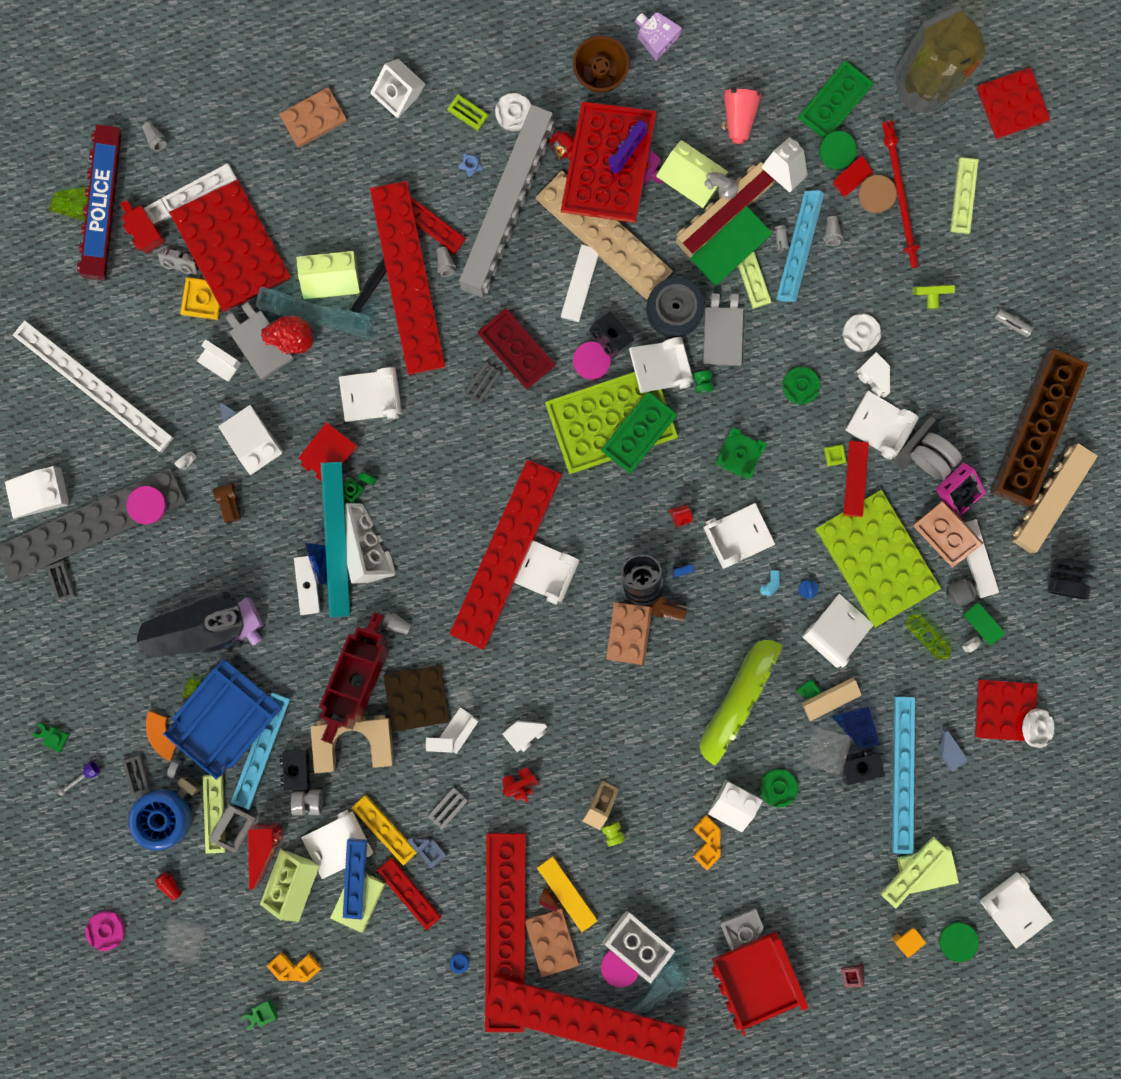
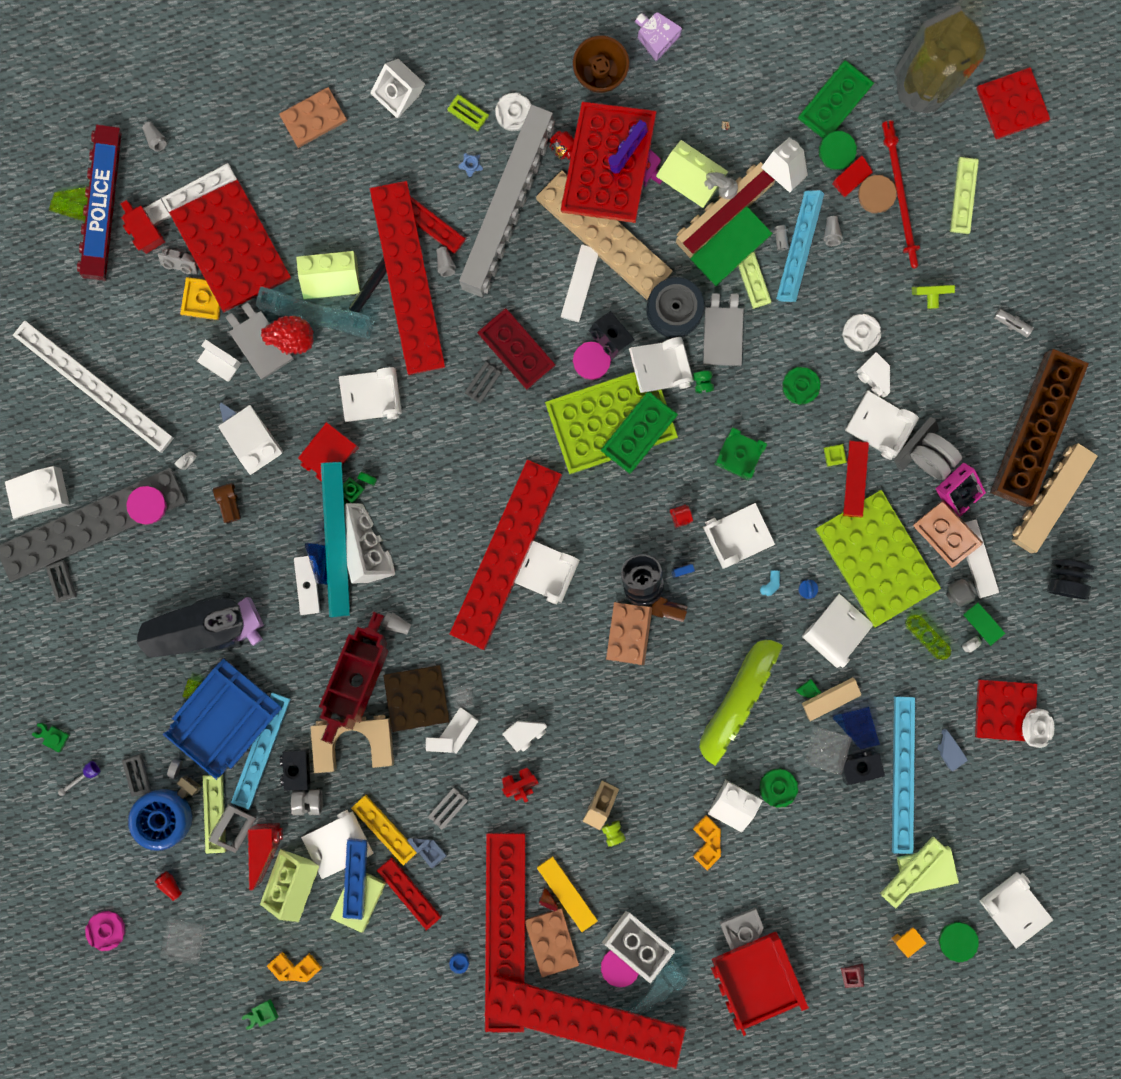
orange tile [146,711,177,761] -> none
coral cone [724,89,762,144] -> none

